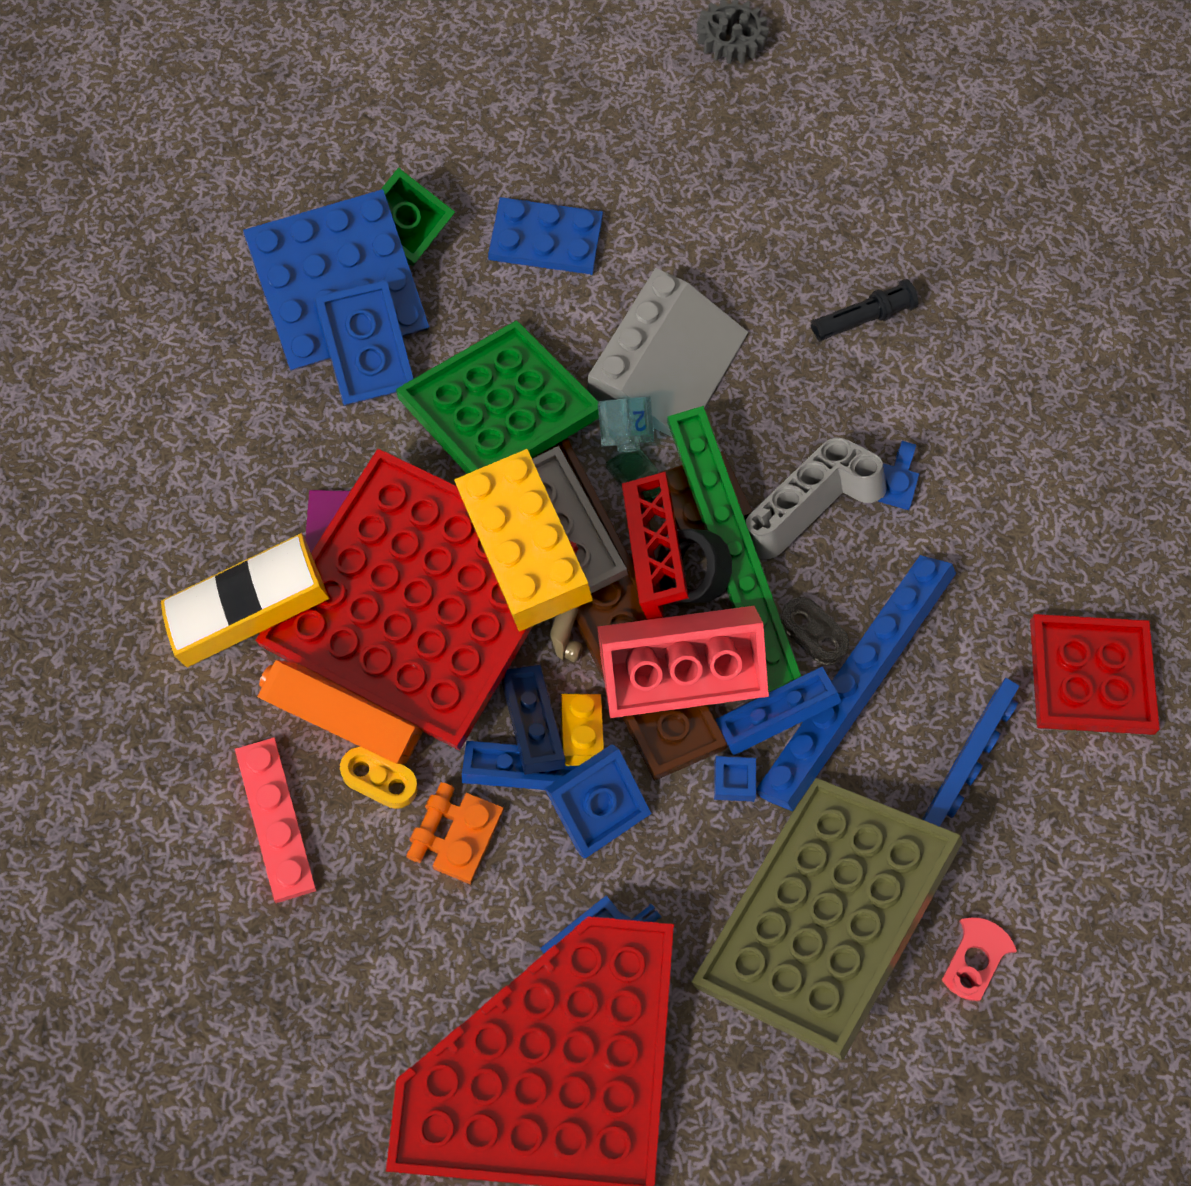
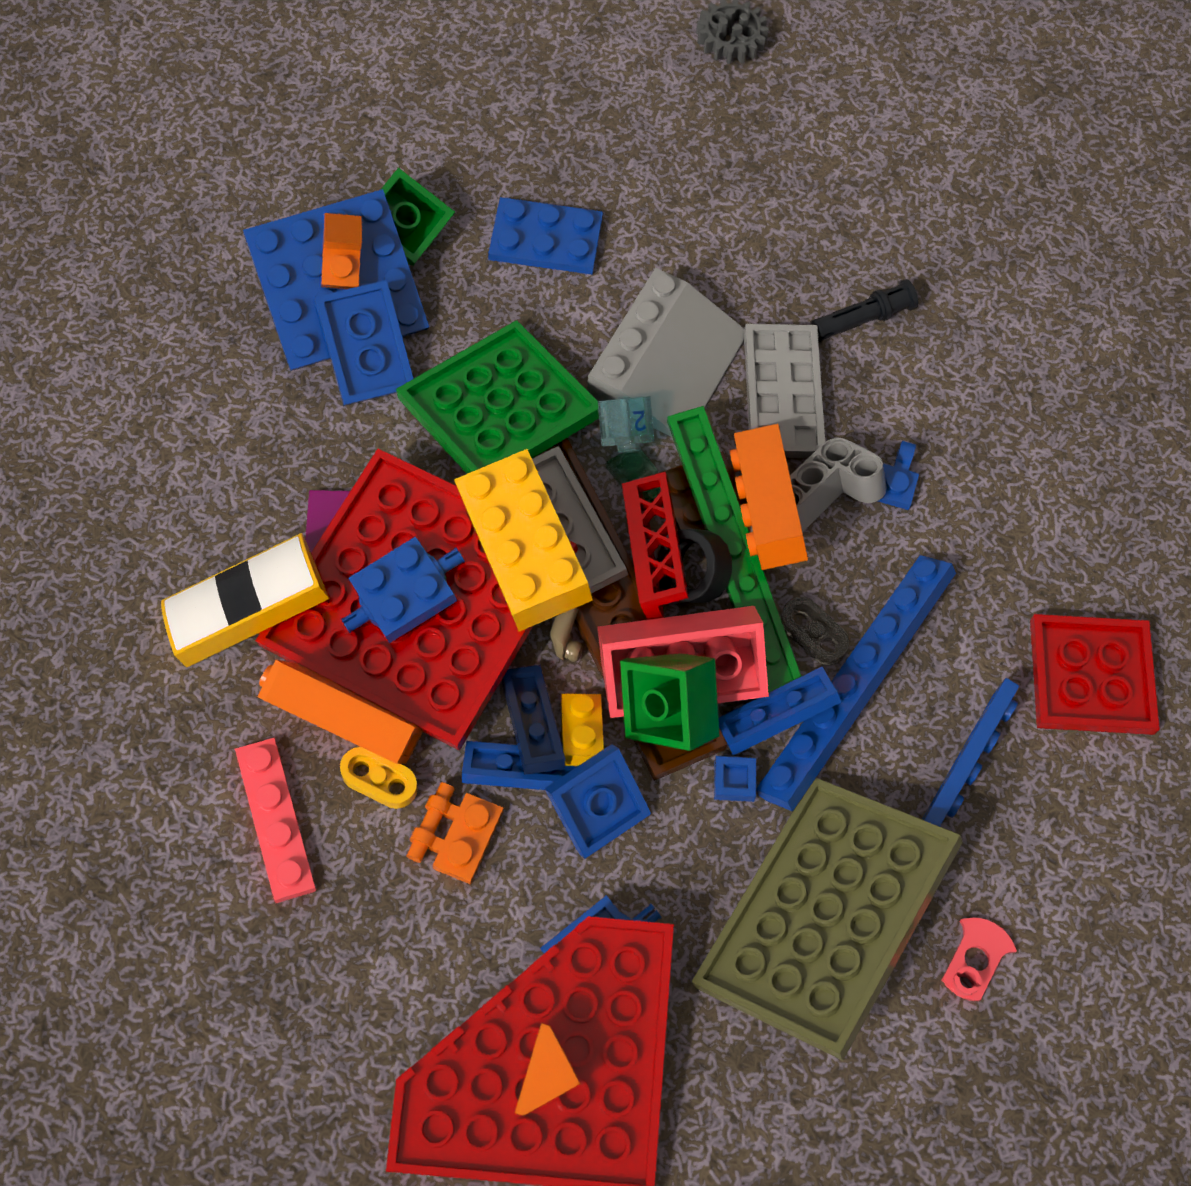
none -> orange slope [321,213,362,289]
none -> blue plate [341,536,465,643]
none -> orange slope [515,1023,580,1116]
none -> green slope [620,653,719,751]
none -> orange brick [729,423,808,570]
none -> light grey plate [744,324,825,459]

